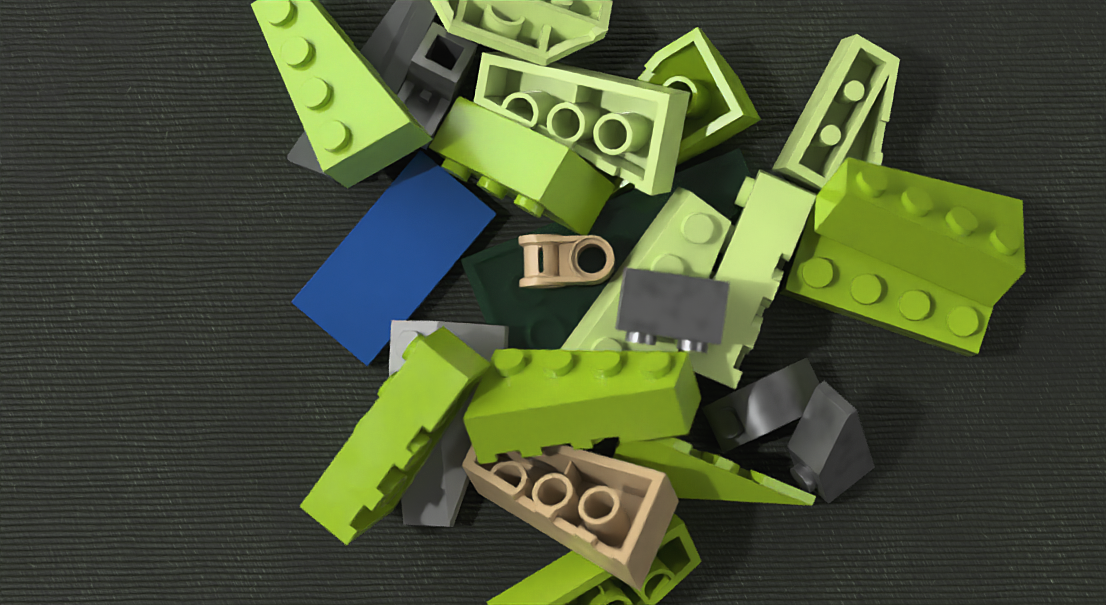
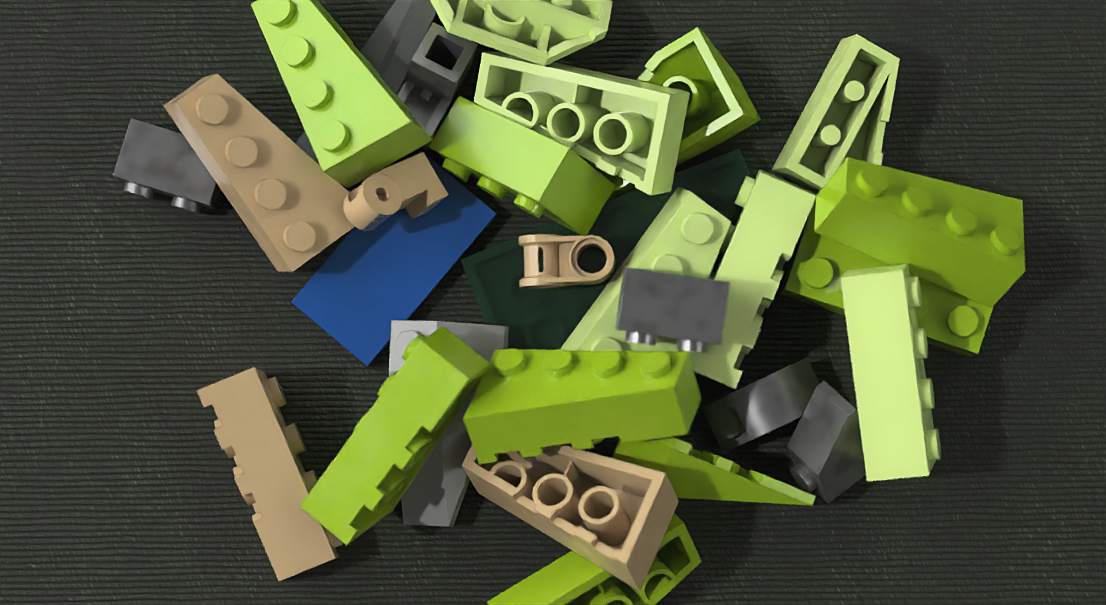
none -> flat silver brick [113,118,221,215]
none -> tan wedge [163,73,355,272]
none -> tan wedge [197,367,343,581]
none -> tan leg [343,152,448,231]
none -> yellowish green wedge [841,264,941,481]

